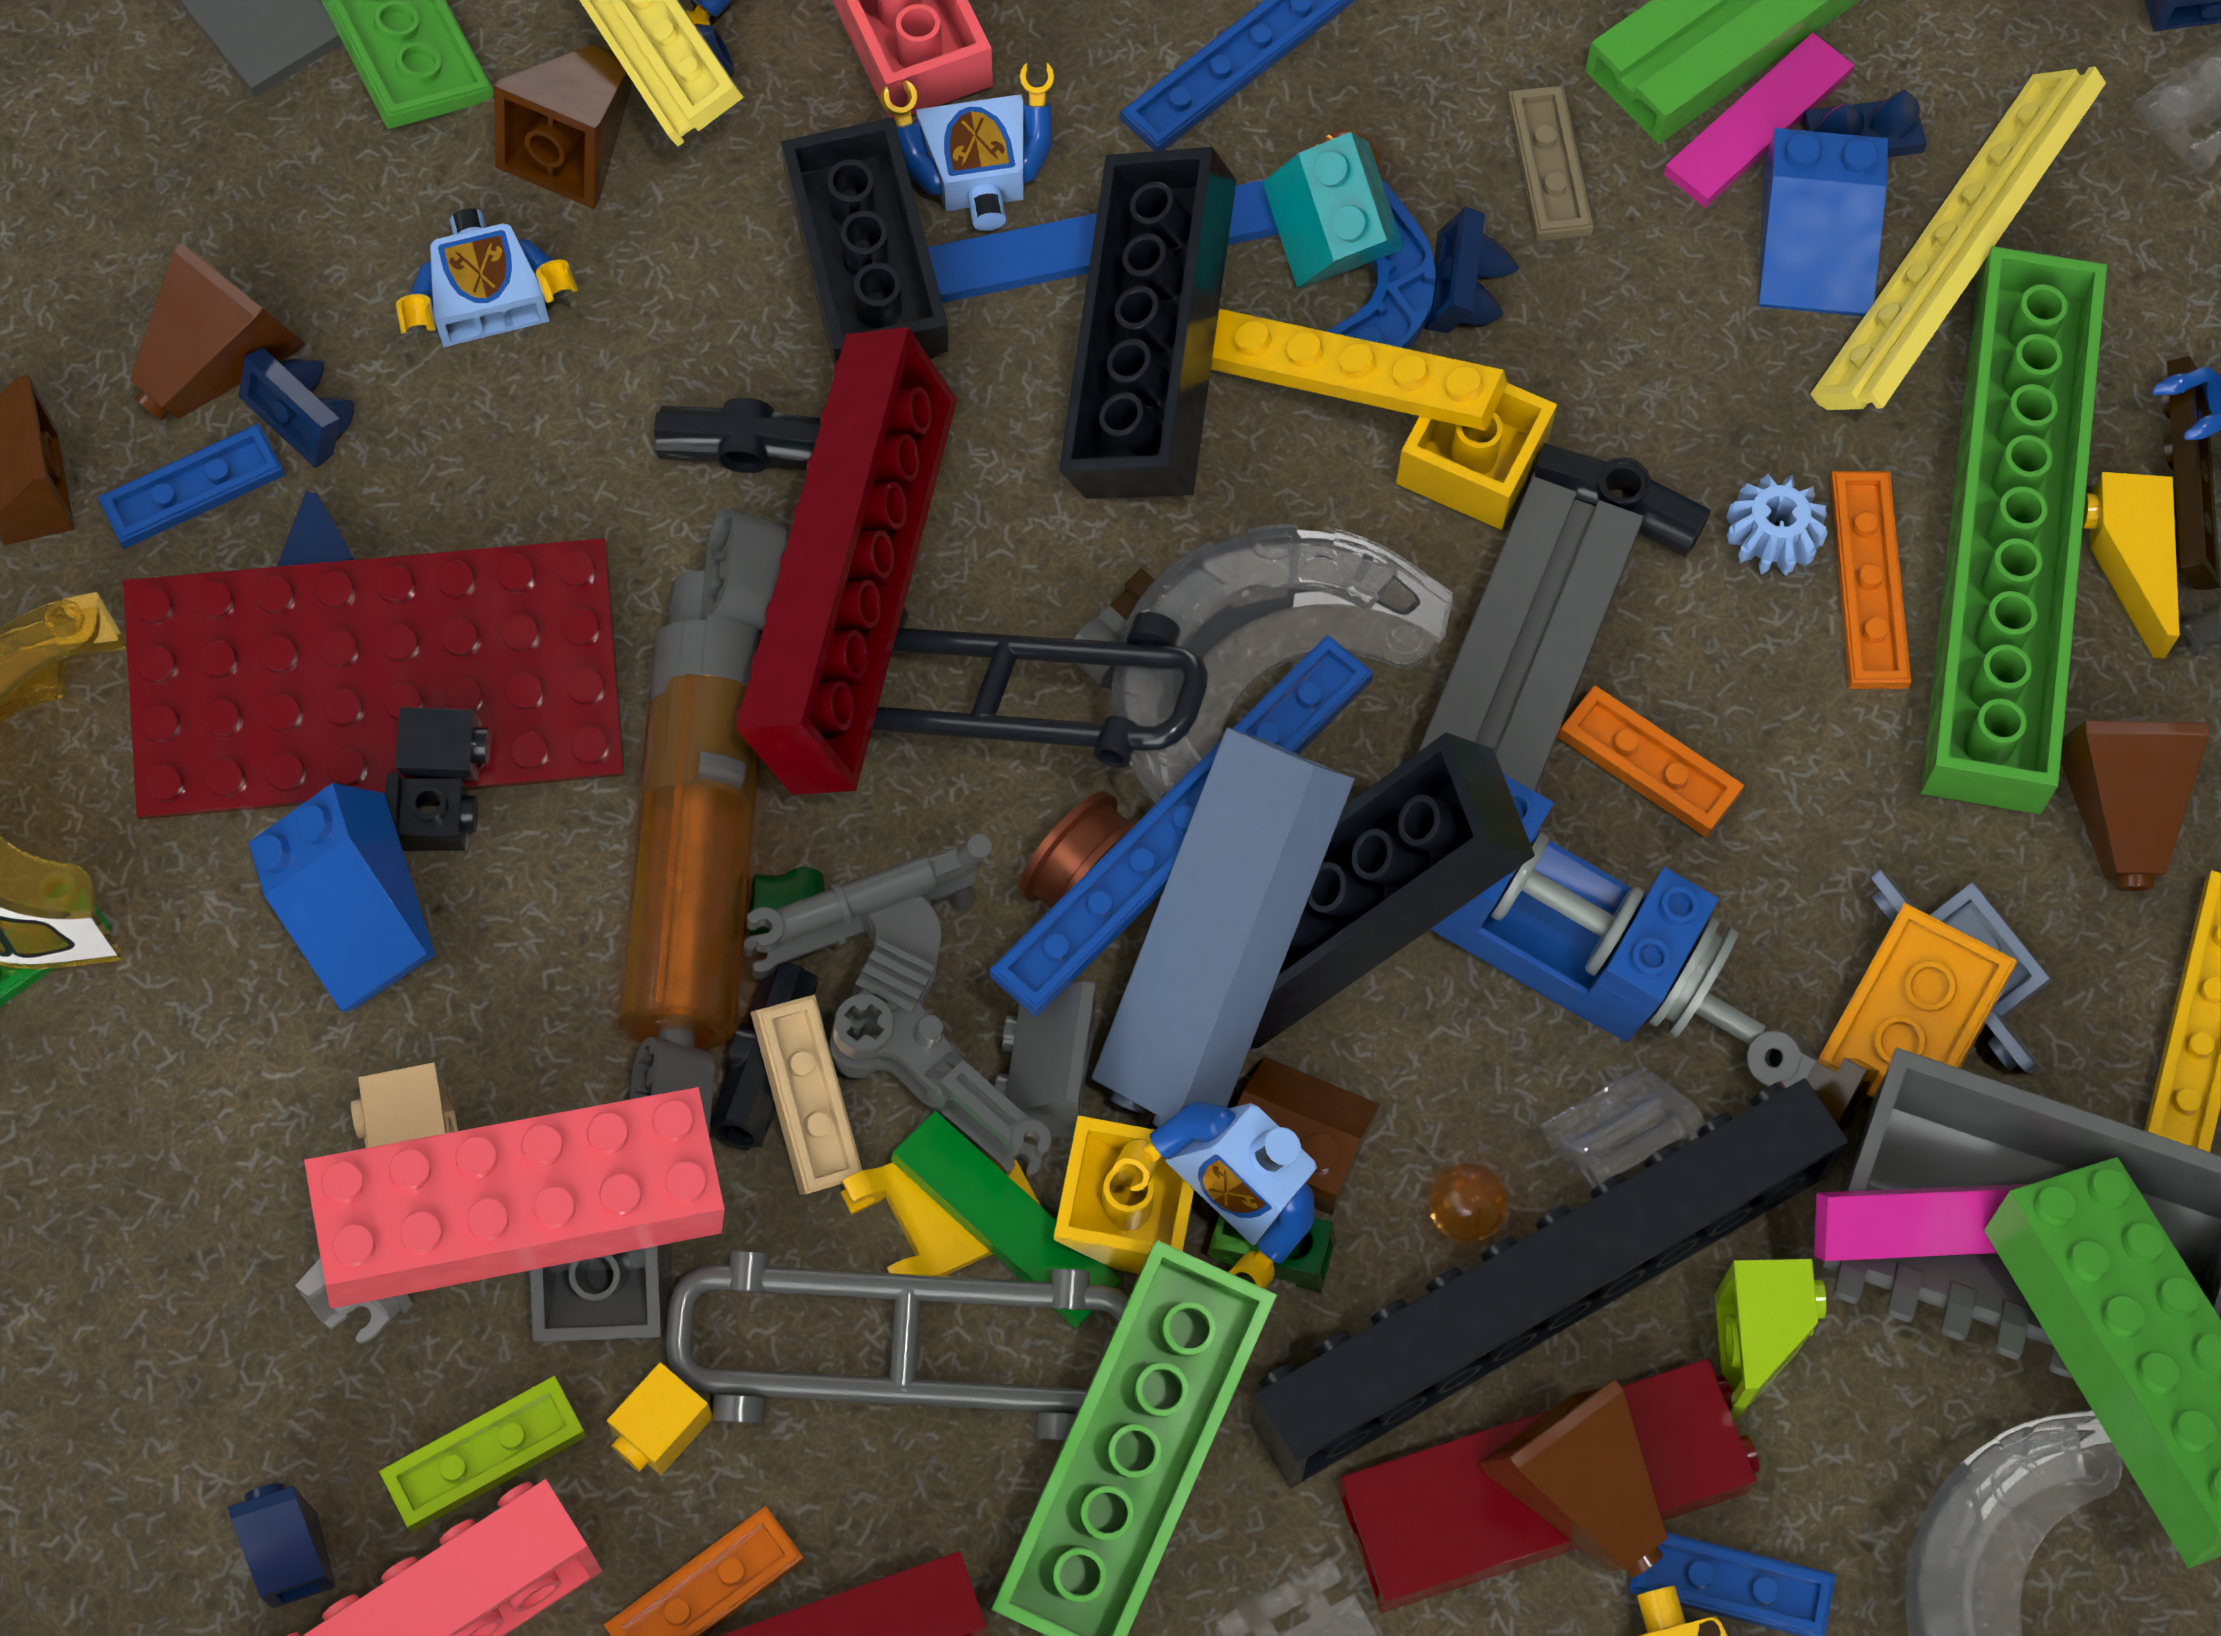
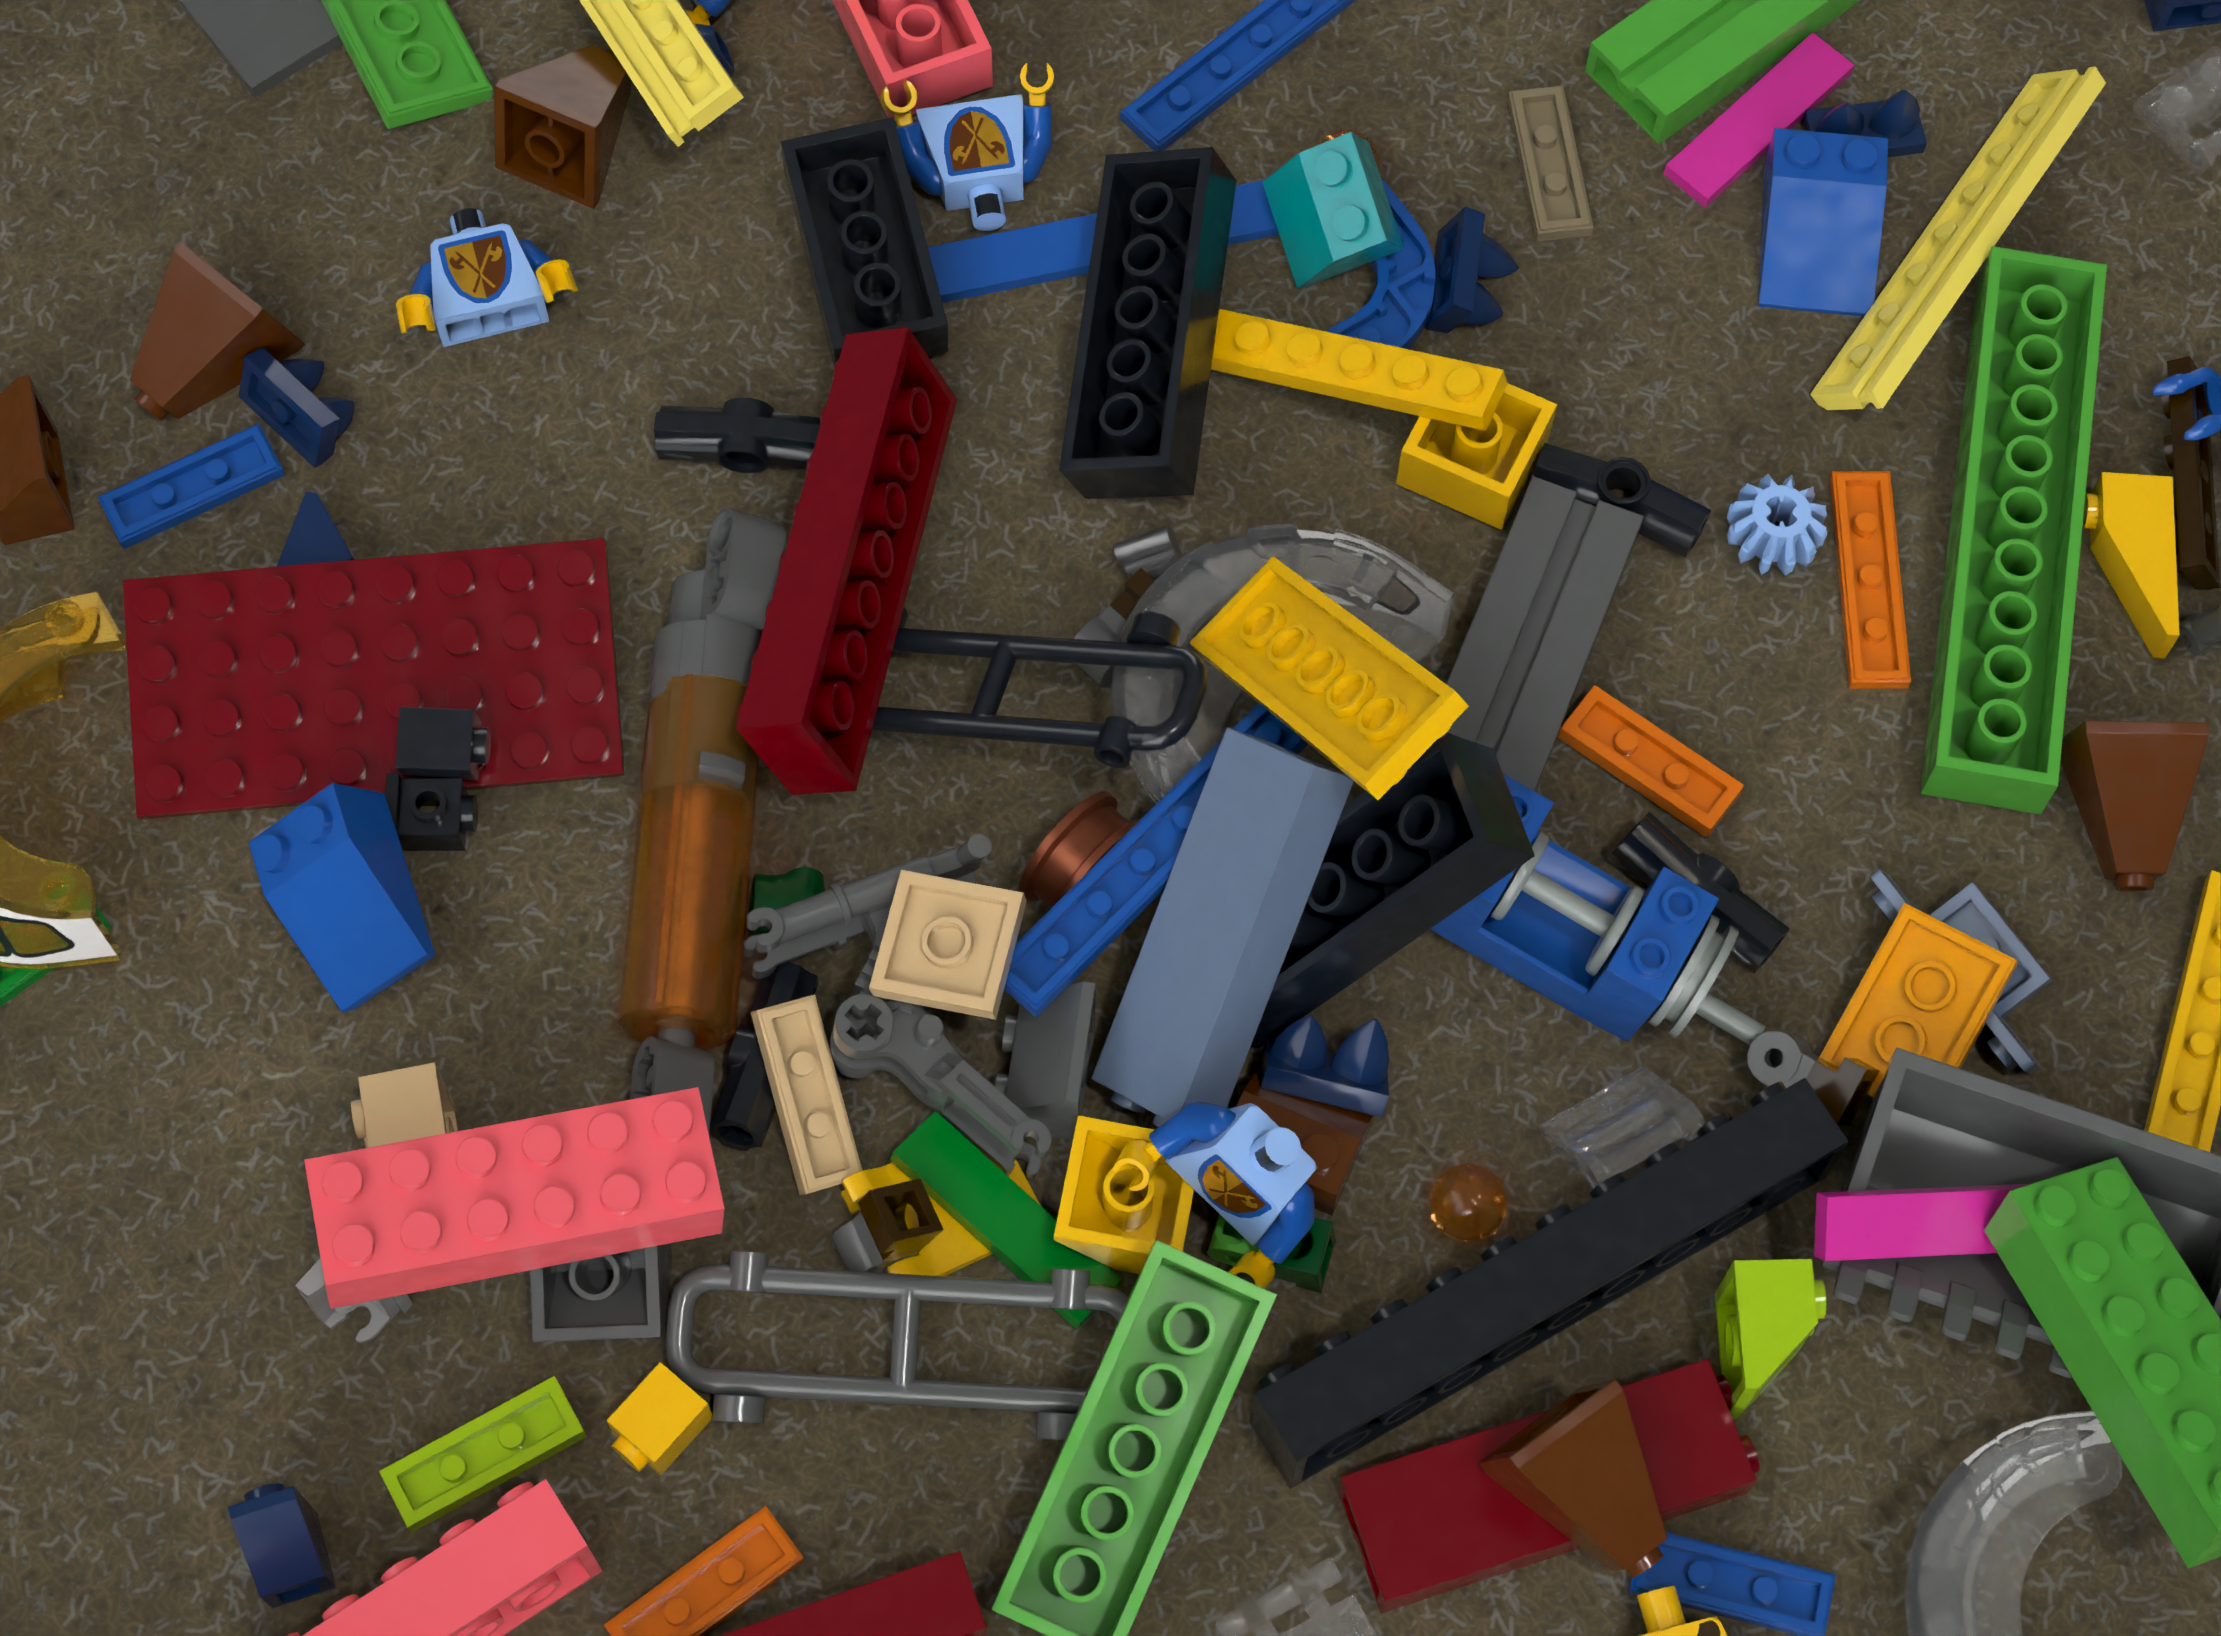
none -> dark brown leg [832,1179,944,1273]
none -> tan plate [869,870,1027,1020]
none -> flat silver plate [1114,525,1182,582]
none -> yellow plate [1189,556,1469,800]
none -> dark blue tile [1260,1014,1389,1117]
none -> black piece [1612,812,1790,973]

